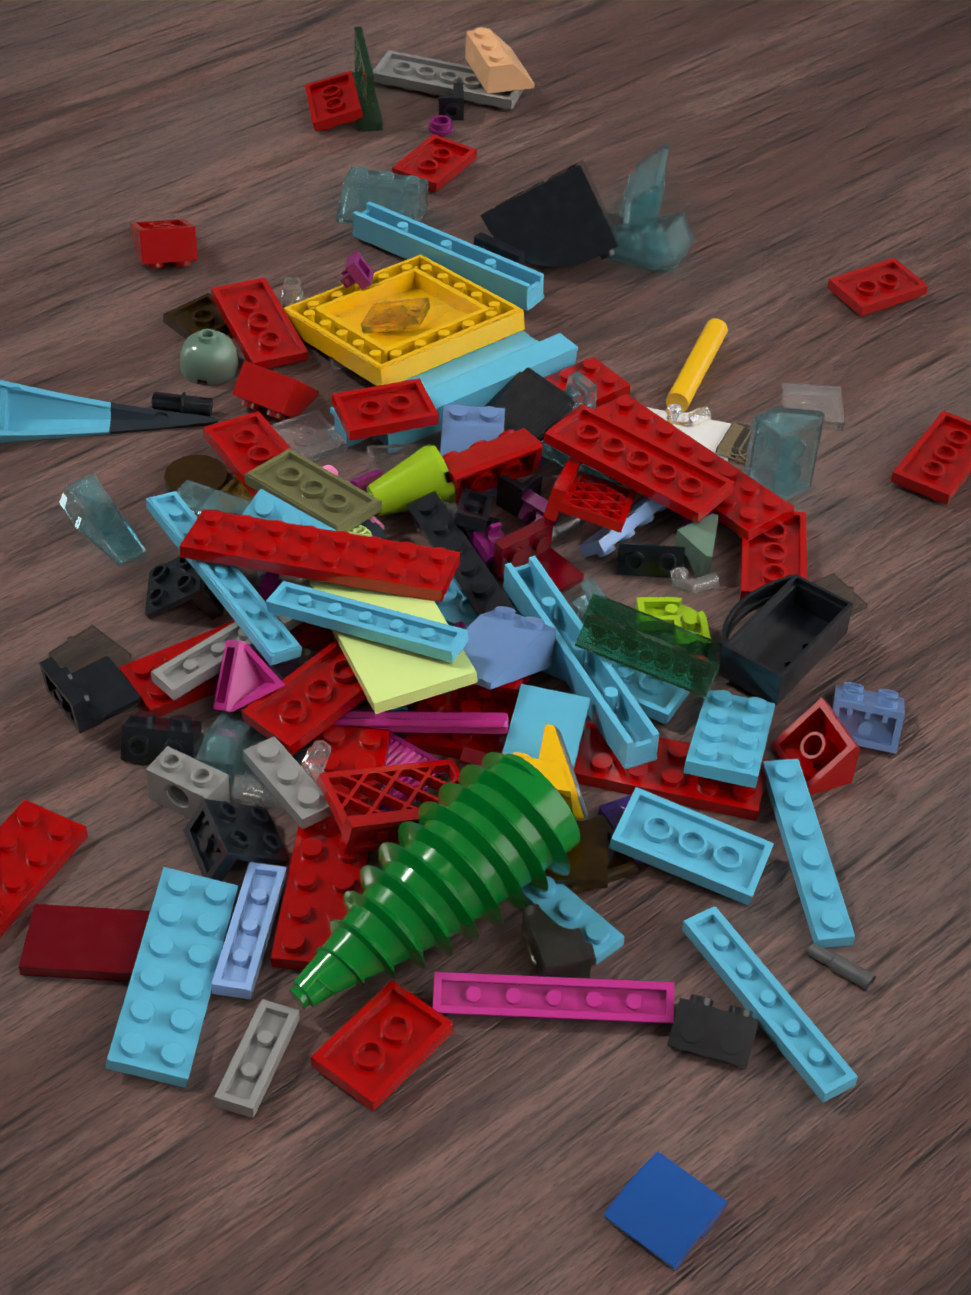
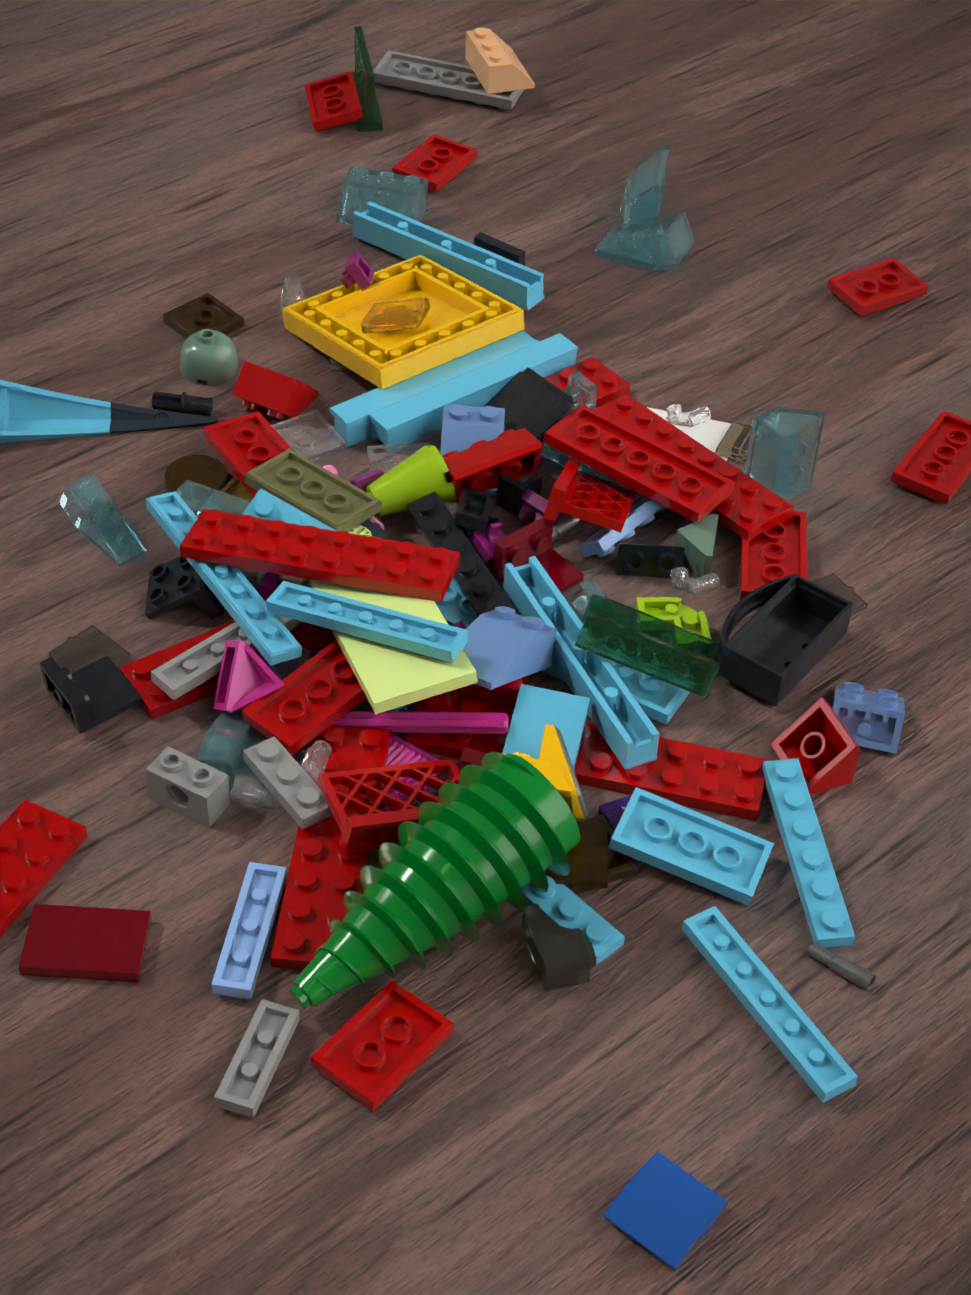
medium azure plate [105,867,238,1088] -> none
black bracket [121,711,202,764] -> none
red slope [129,219,198,268] -> none
black bracket [184,799,290,881] -> none
red plate [211,277,308,369] -> none
red plate [332,378,439,441] -> none
magenta plate [428,115,453,137] -> none
dark pink plate [433,972,675,1024] -> none
black bracket [439,83,464,121] -> none
black brick [481,160,619,267] -> none
yellow piece [666,318,728,413] -> none
black bracket [667,994,759,1069] -> none
medium azure plate [683,689,775,788] -> none
clear tile [781,383,845,431] -> none

